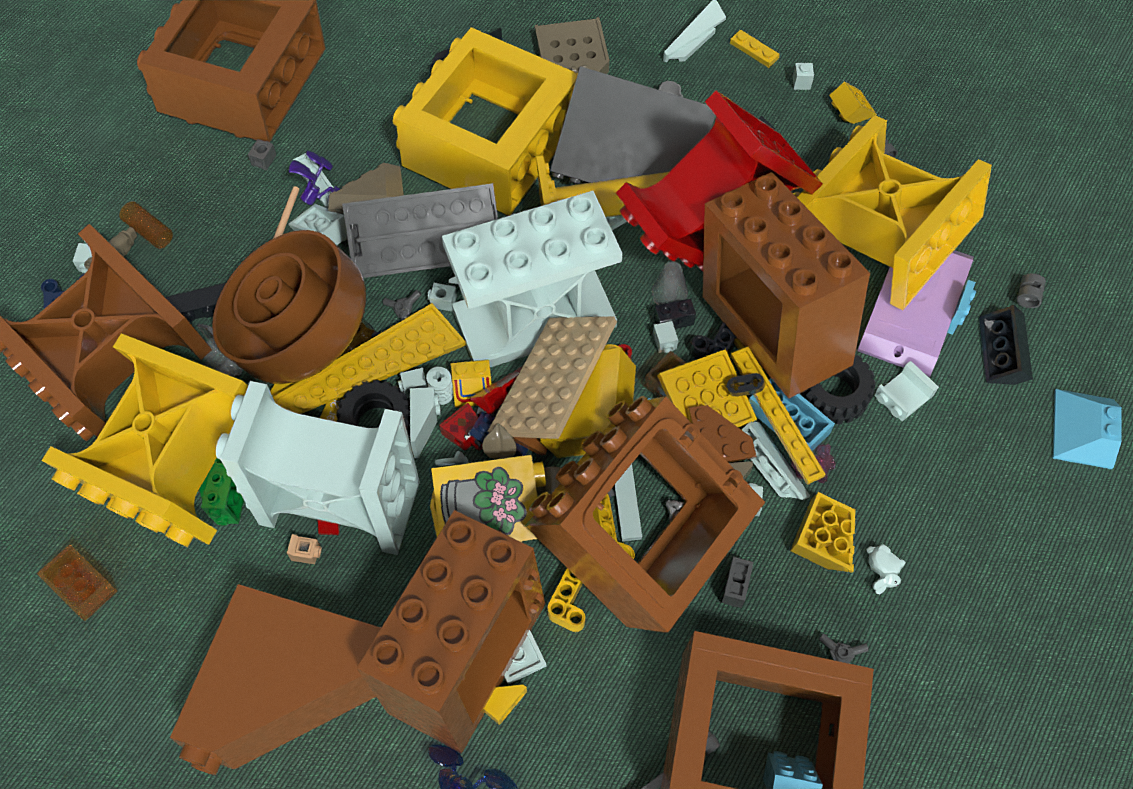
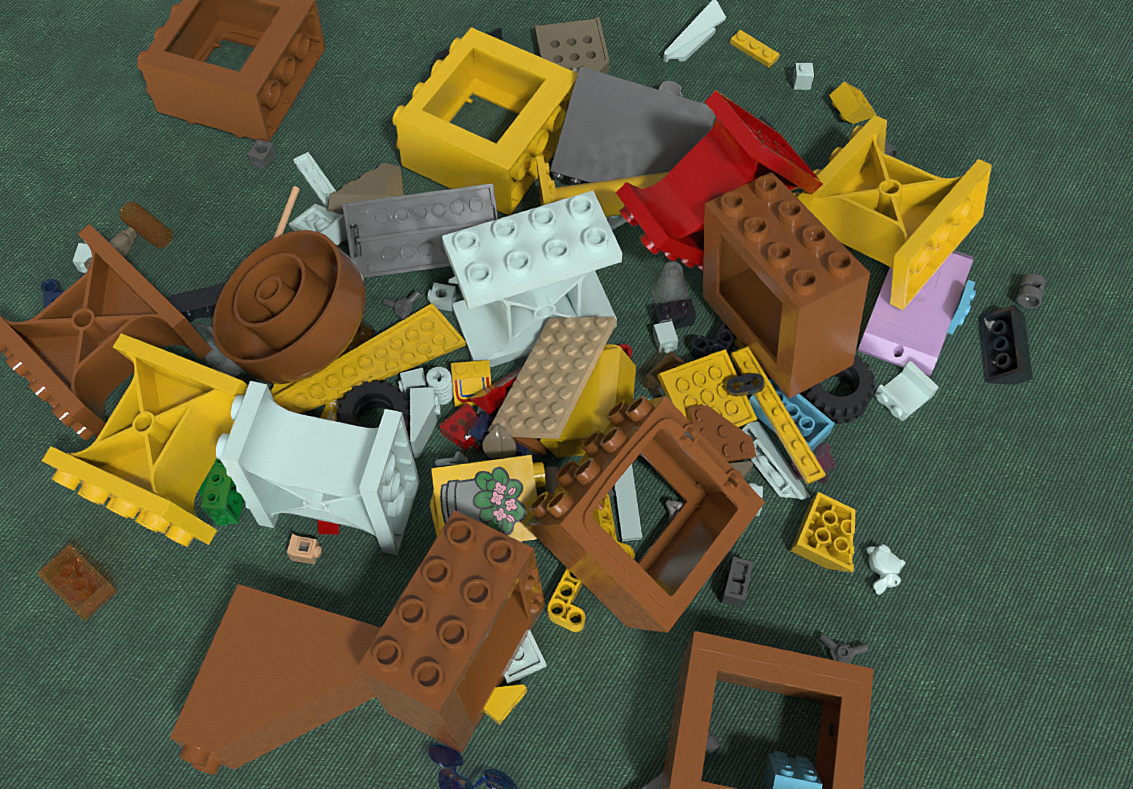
dark purple plant [289,150,341,205] -> none
medium azure slope [1053,389,1121,469] -> none

